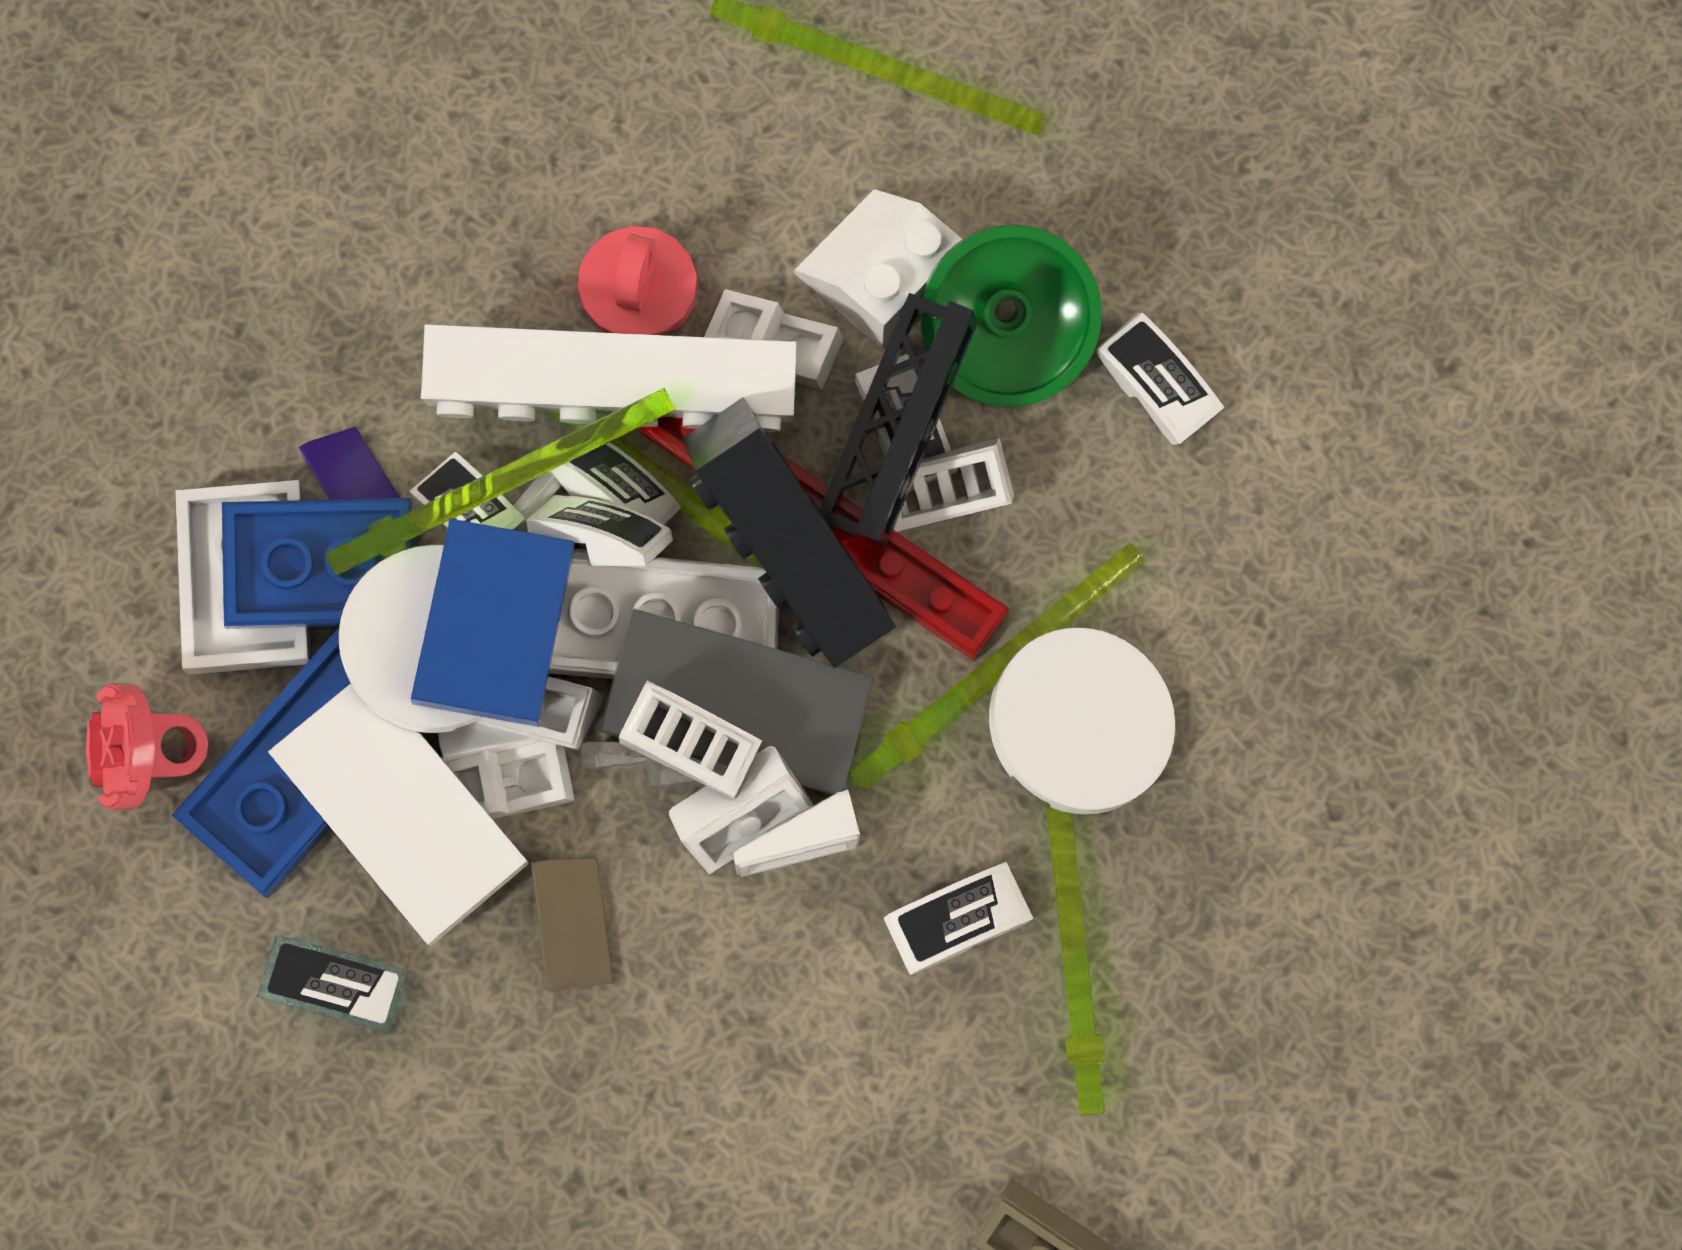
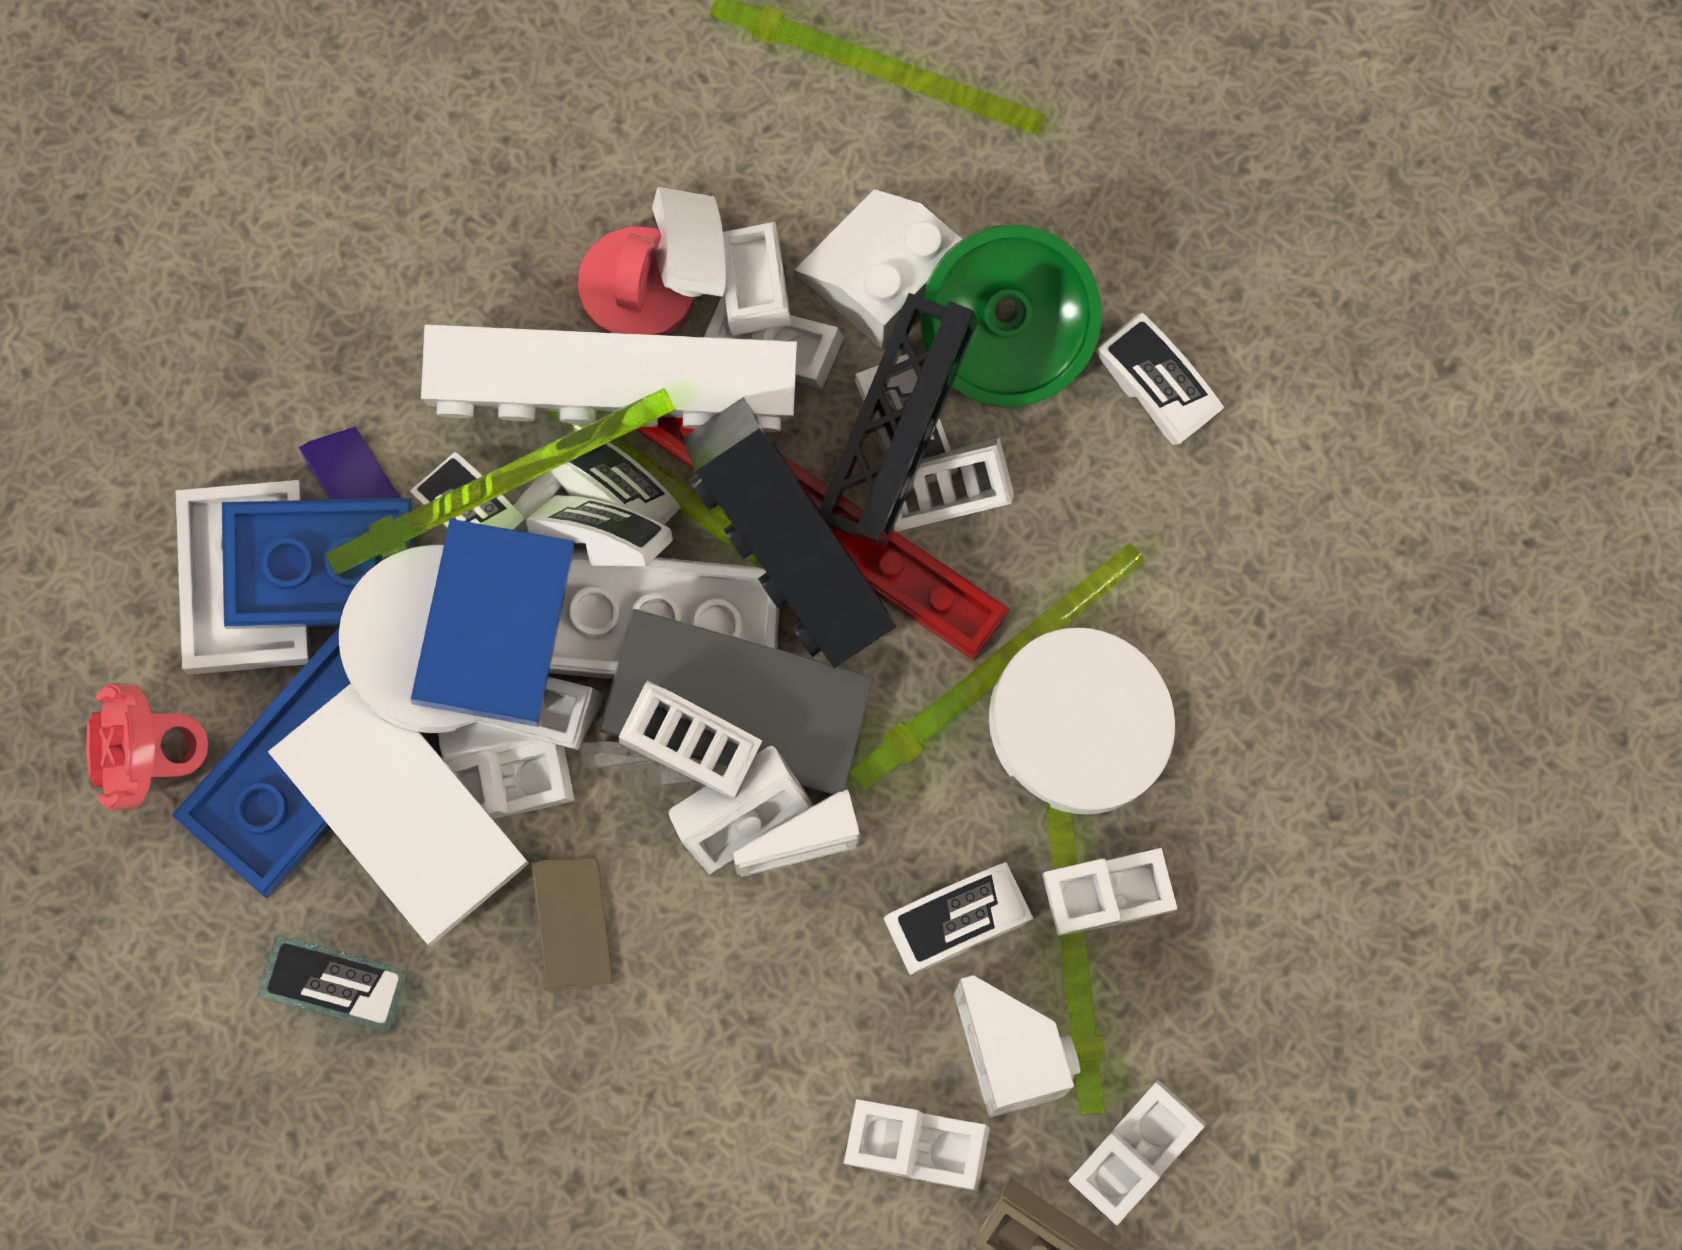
none -> white slope [652,187,726,297]
none -> white tile [723,222,791,336]
none -> white slope [844,1099,990,1192]
none -> white slope [954,975,1080,1118]
none -> white slope [1042,848,1177,936]
none -> white slope [1068,1080,1206,1225]

